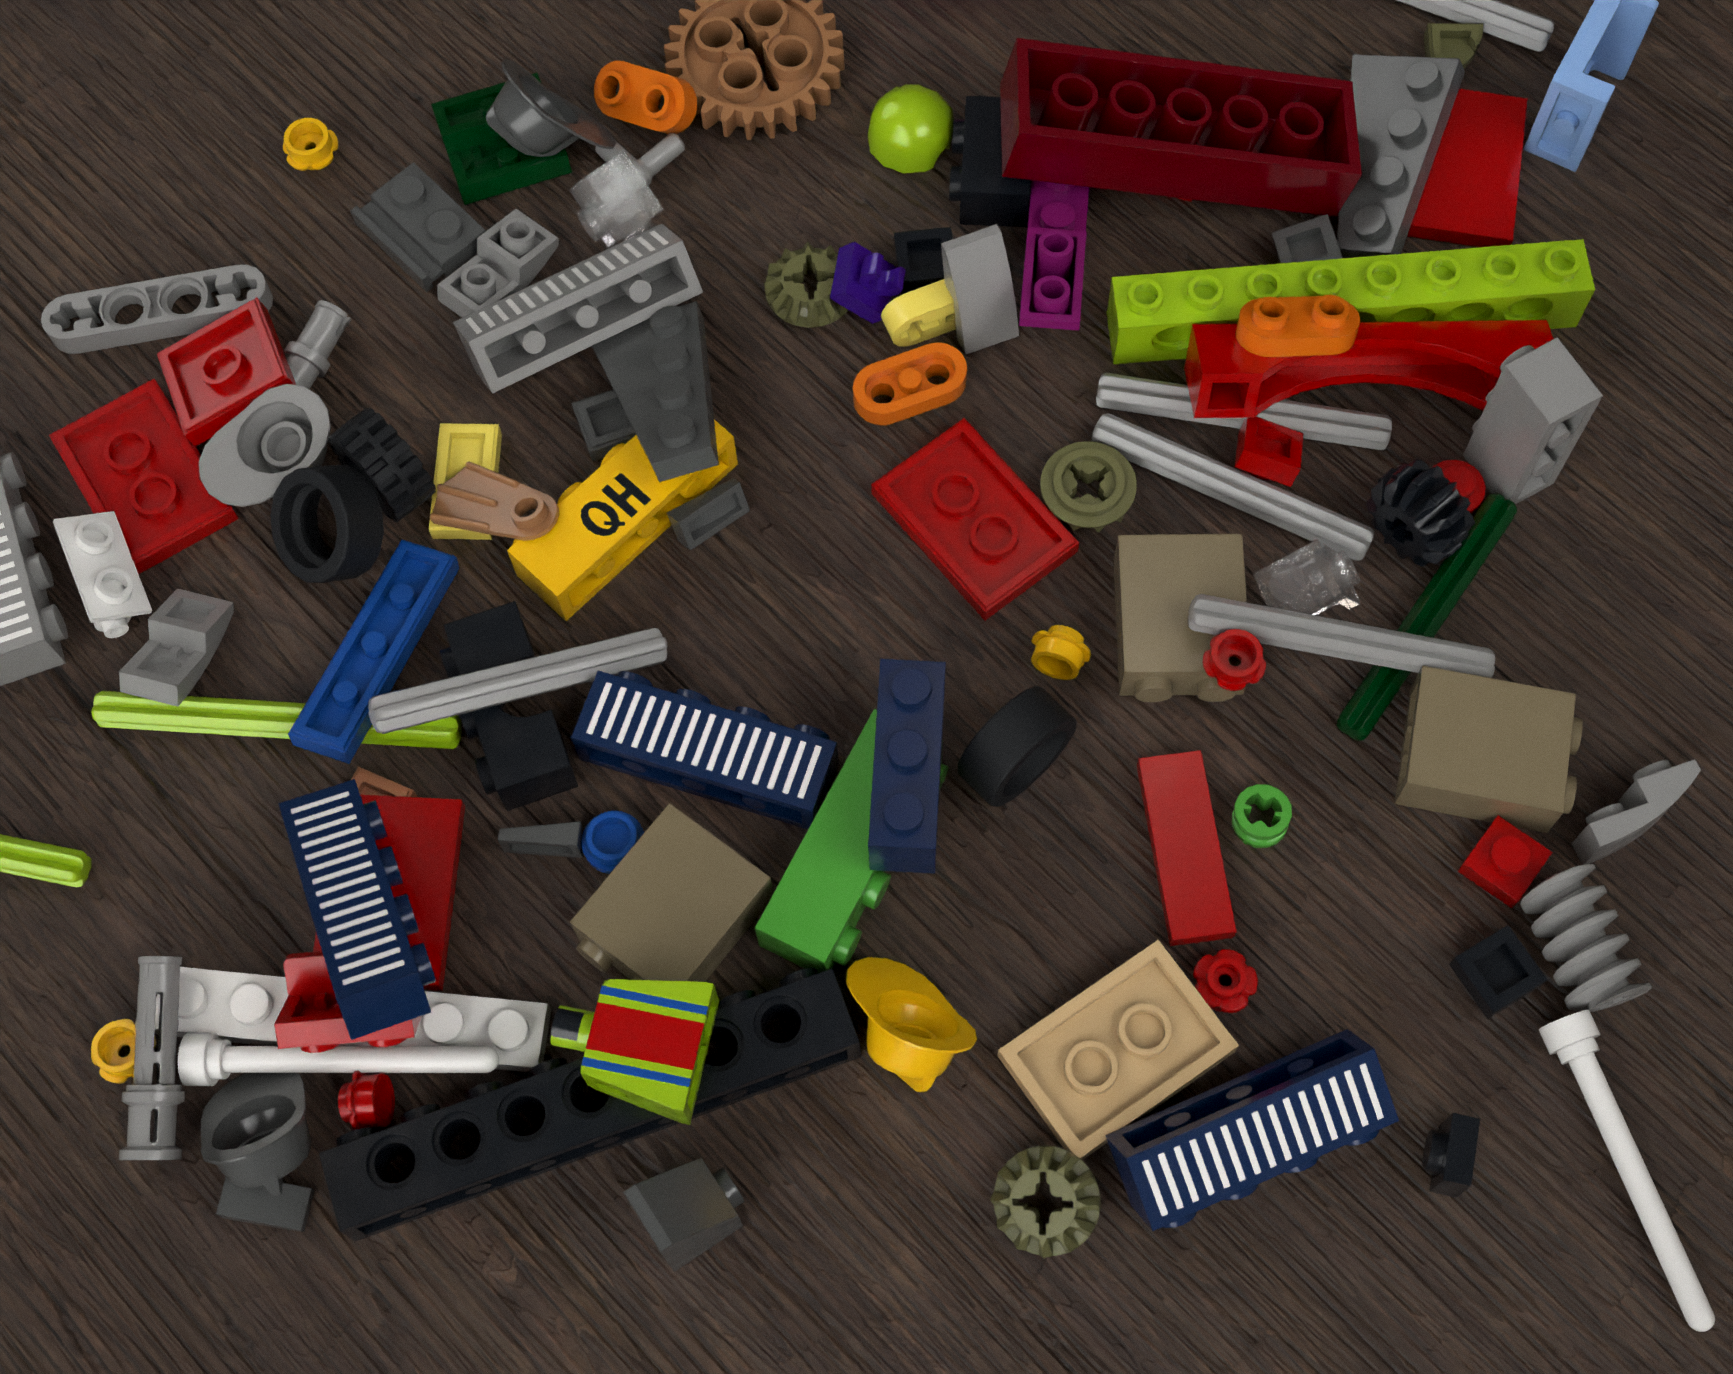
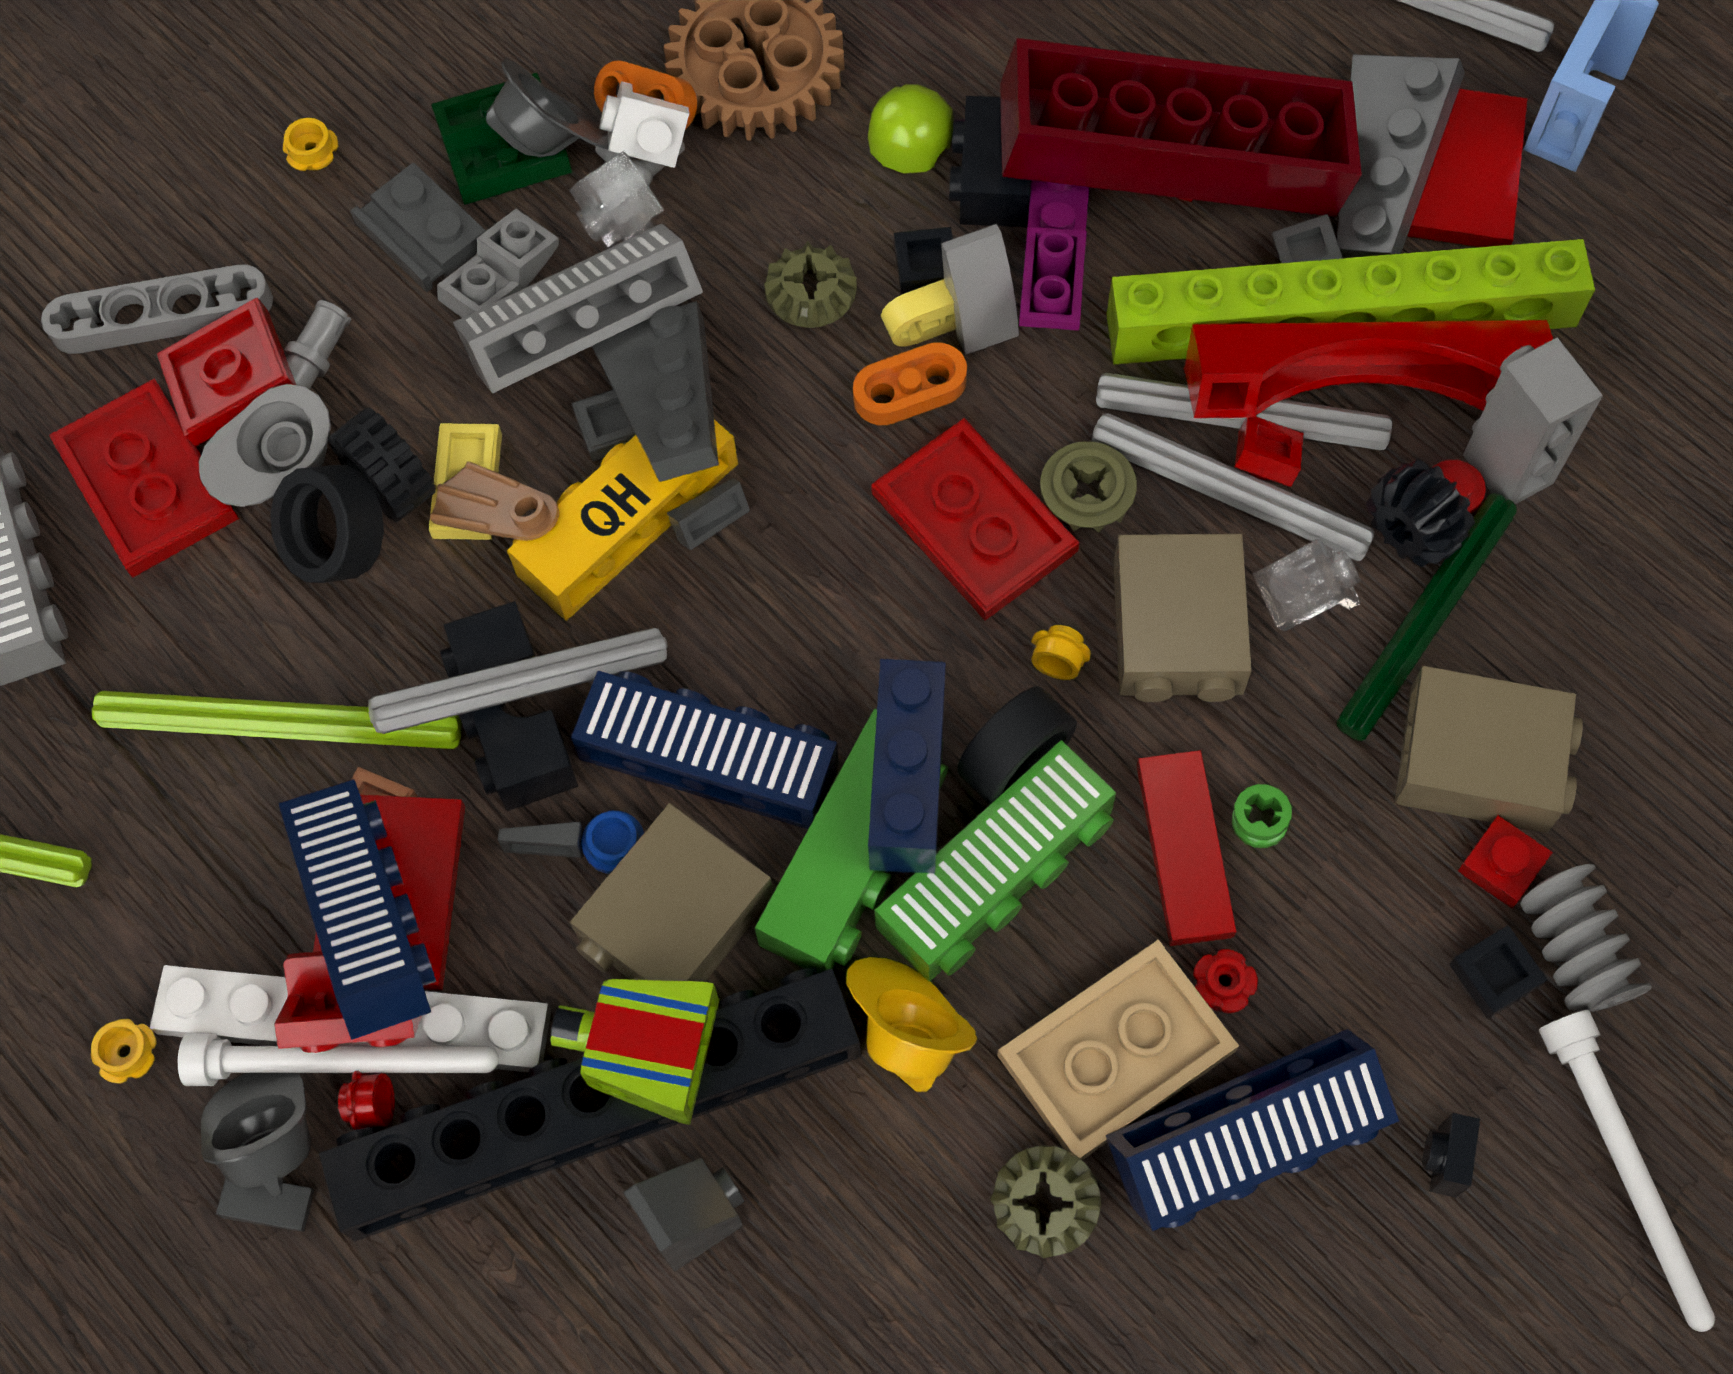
white hinge [53,511,152,638] -> none
light grey slope [119,588,234,707] -> none
light grey pin [119,956,185,1160] -> none
blue tile [288,540,460,764] -> none
dark purple tile [830,241,906,324] -> none
light grey axle [1188,594,1495,678] -> none
red plate [1202,629,1266,691] -> none
orange plate [1236,295,1360,357] -> none
olive tile [1424,23,1483,69] -> none
light grey slope [1572,759,1701,865] -> none
none -> white bracket [599,81,689,168]
none -> bright green brick [875,740,1116,981]

